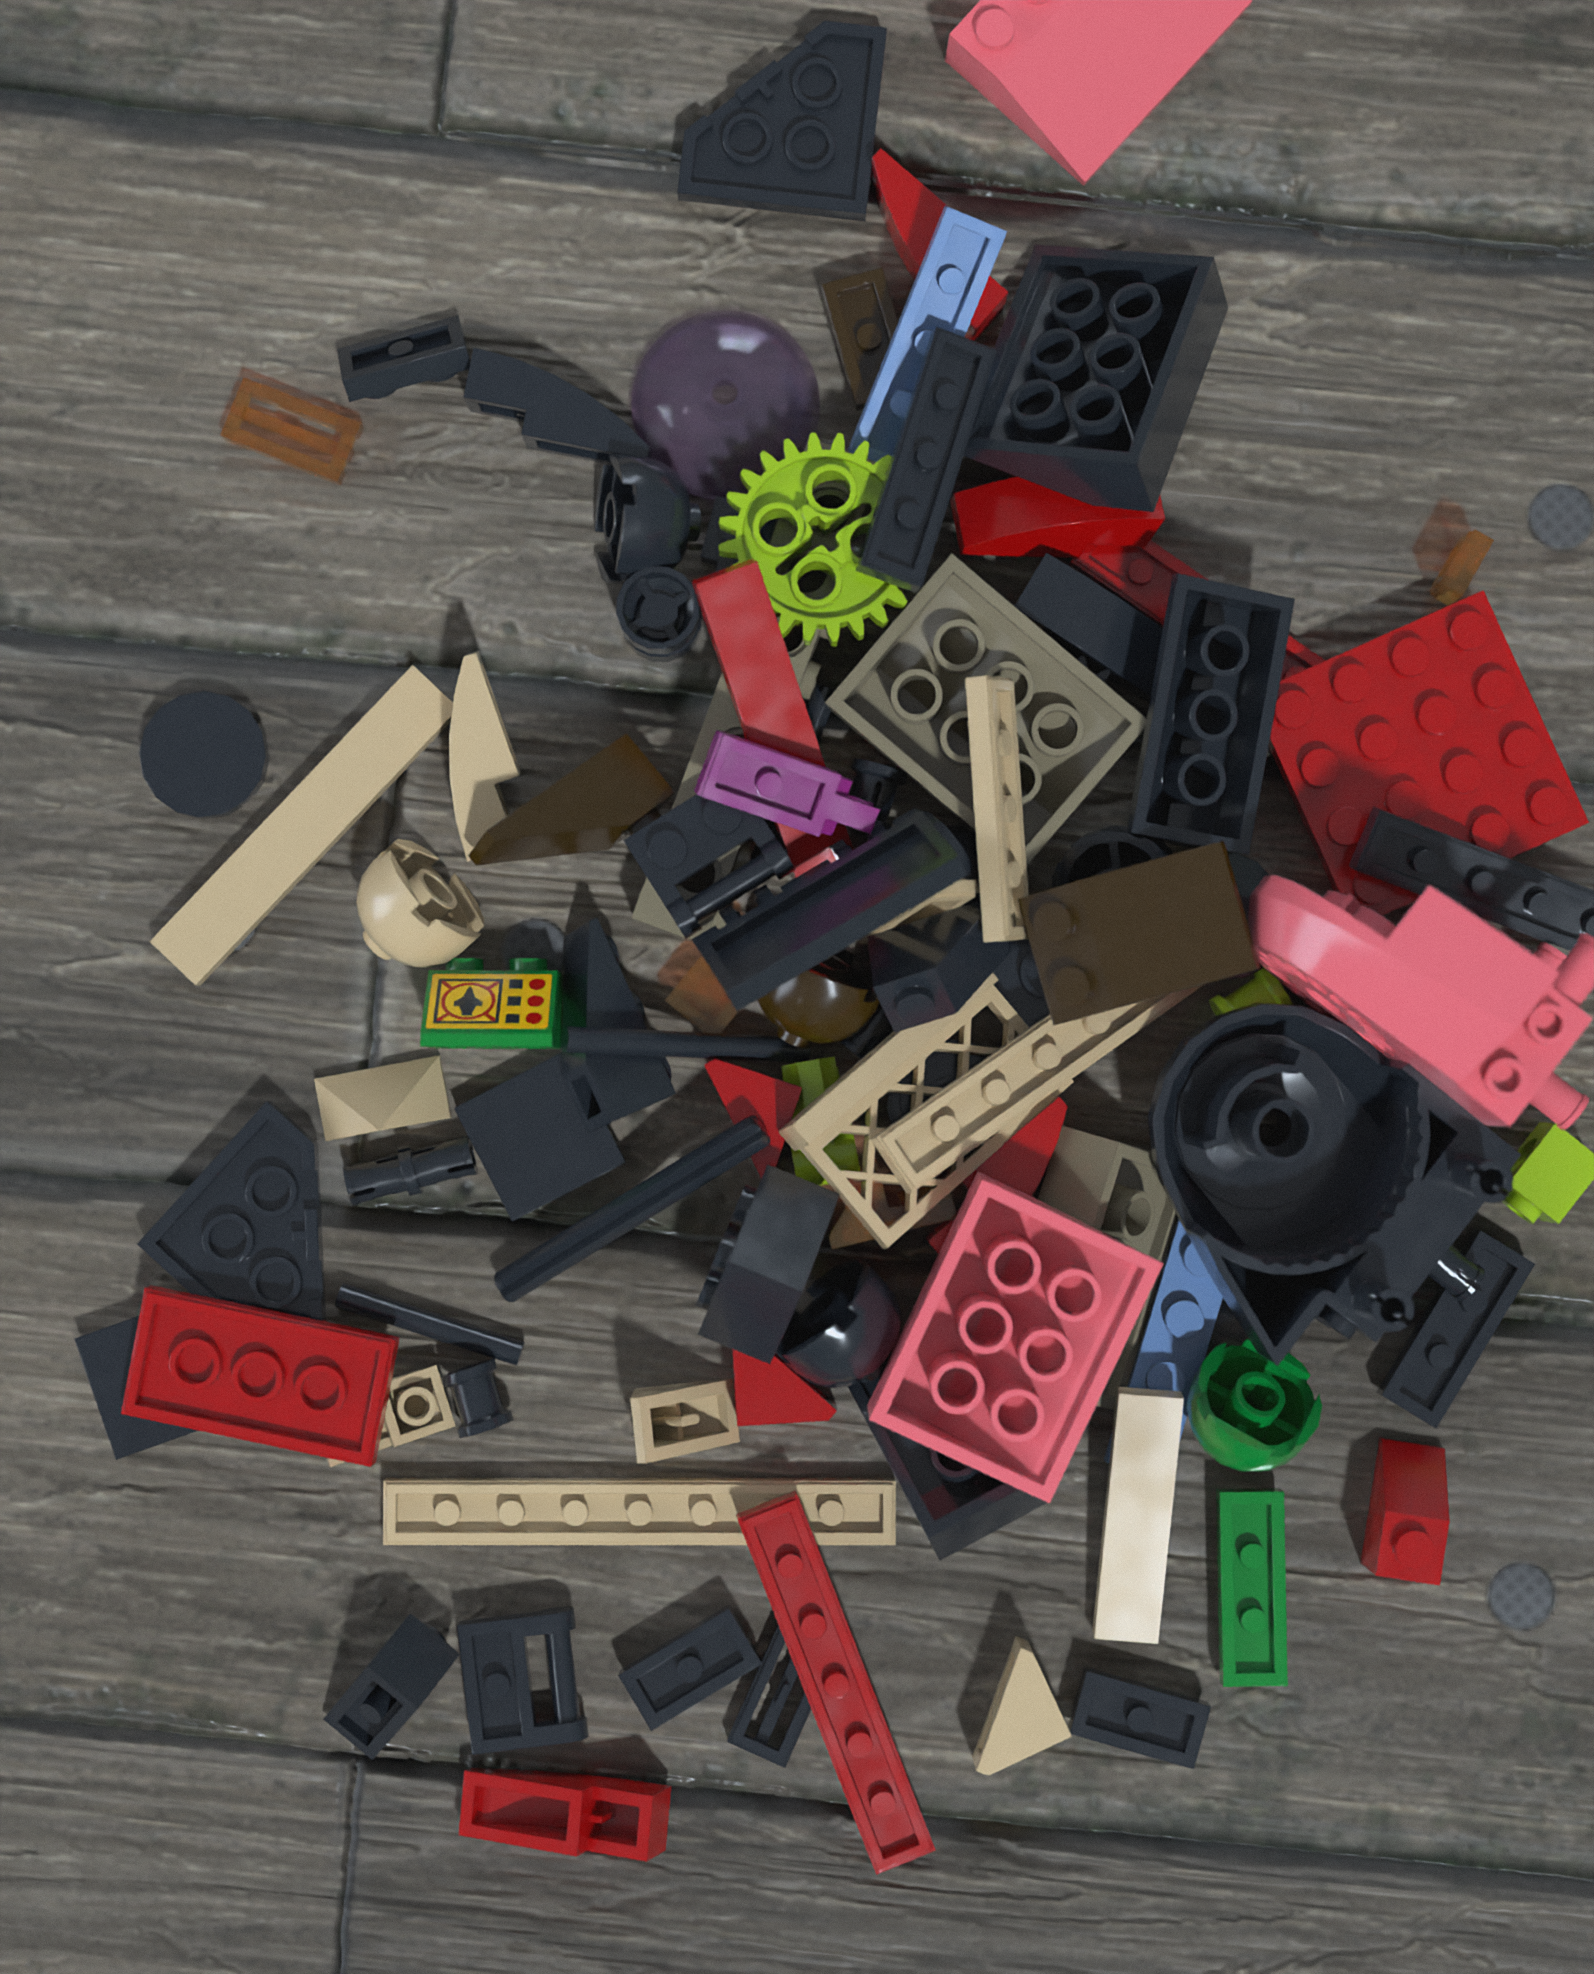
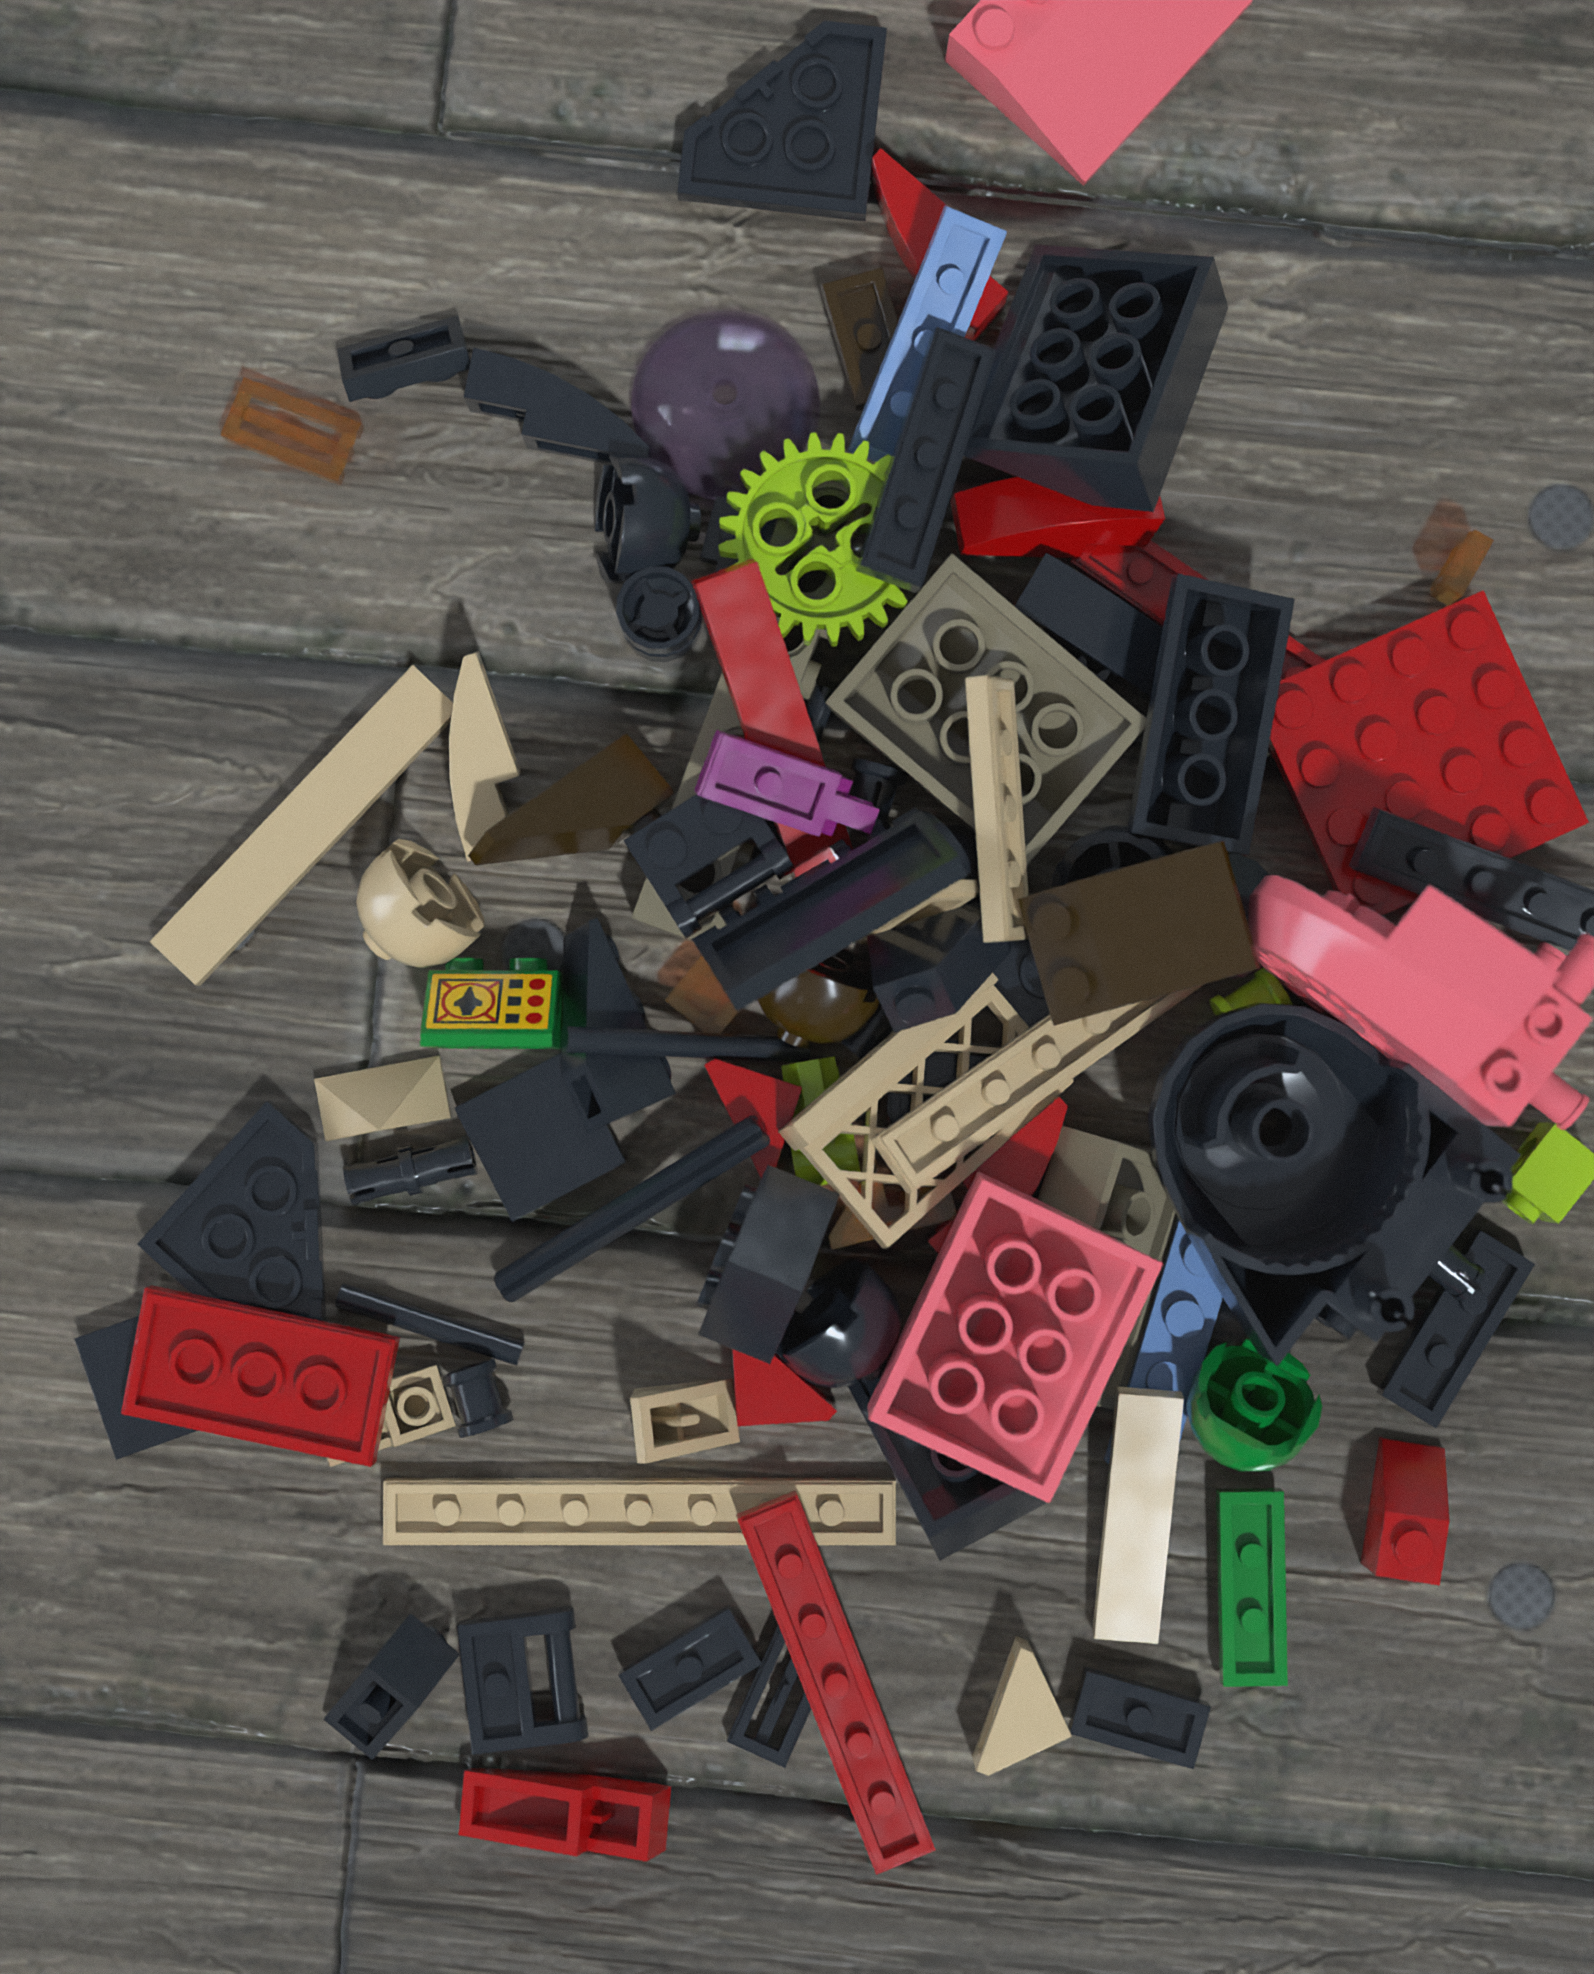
black tile [139,691,270,819] -> none

